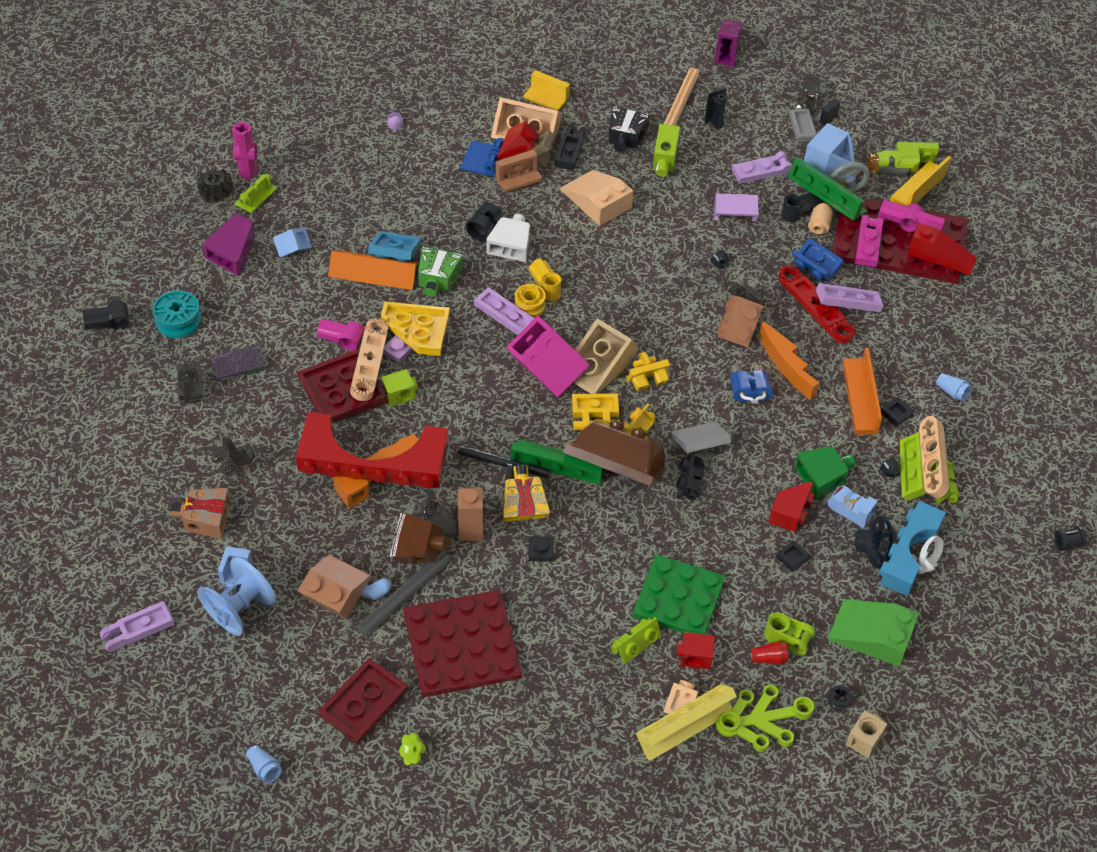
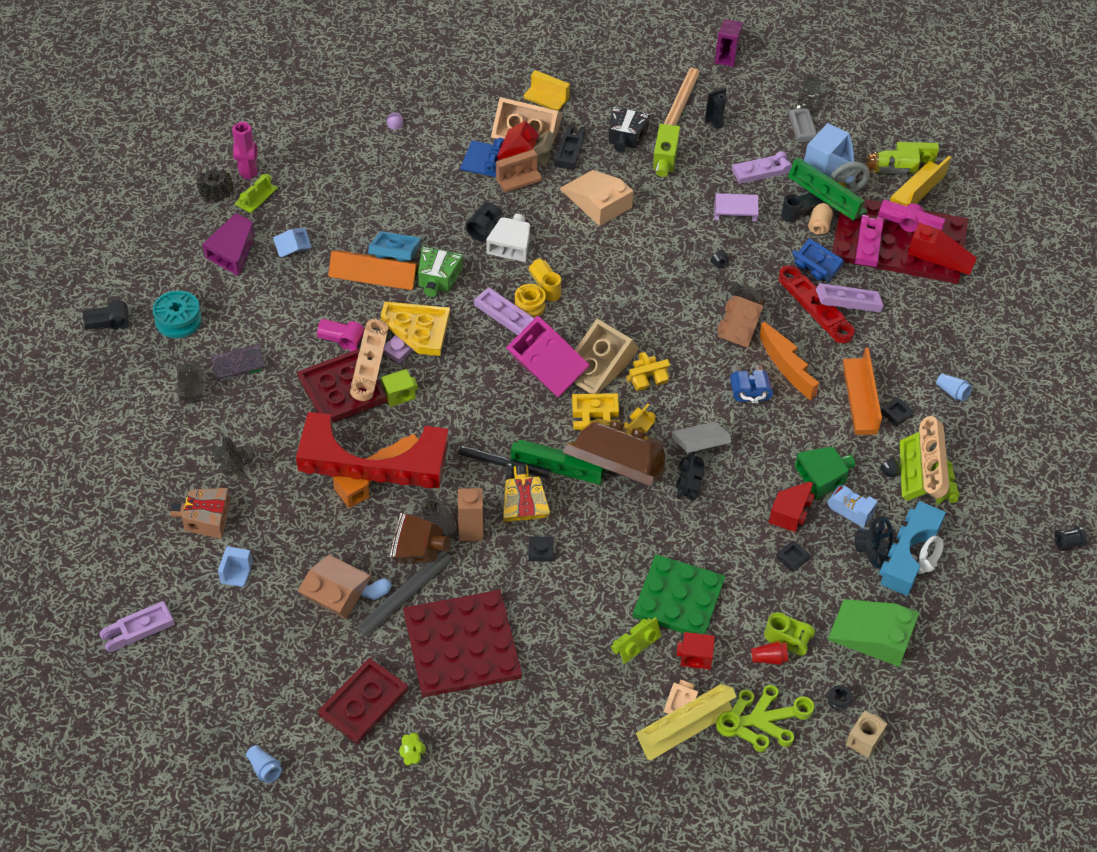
light blue piece [197,557,276,636] -> none
black tile [820,99,841,126] -> none

